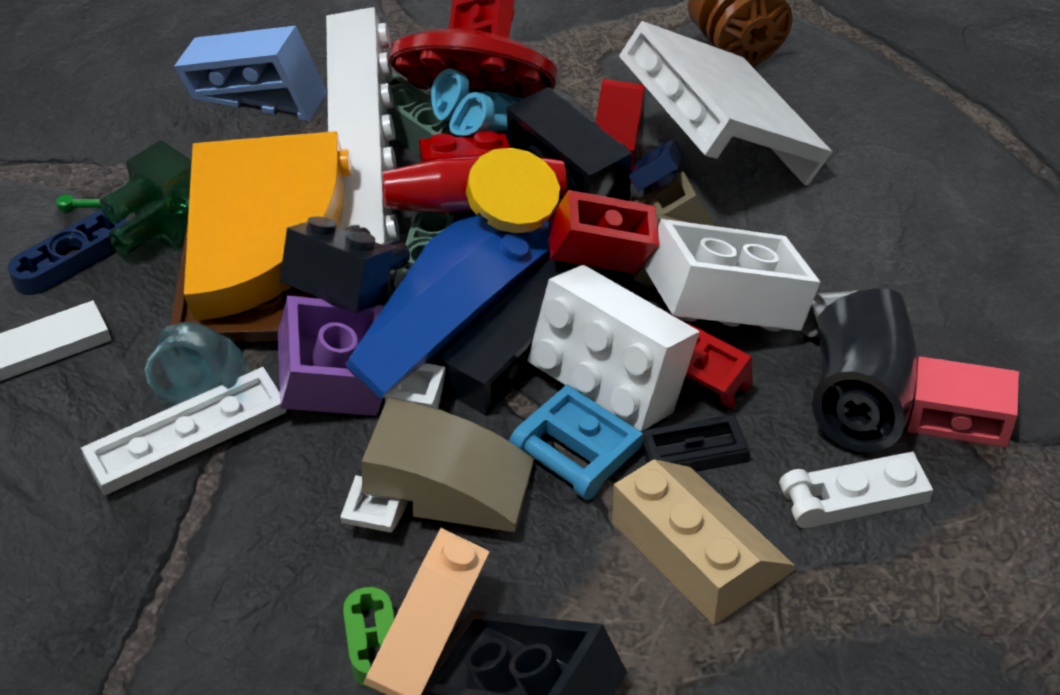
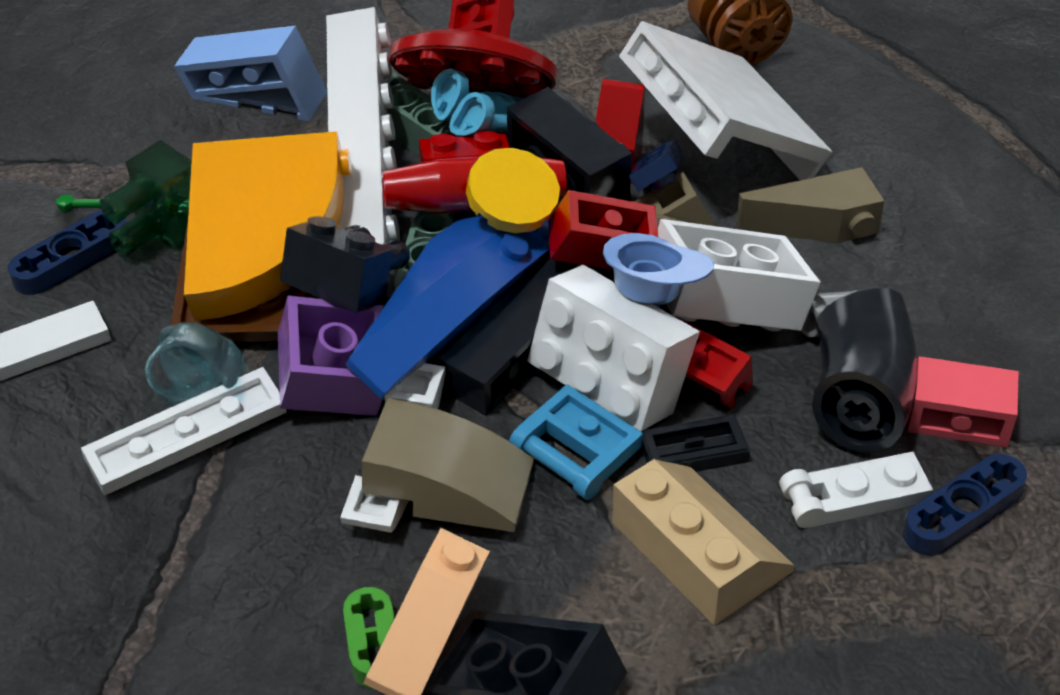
none -> medium blue piece [603,233,714,306]
none -> dark tan slope [736,167,885,243]
none -> dark blue beam [903,454,1027,556]

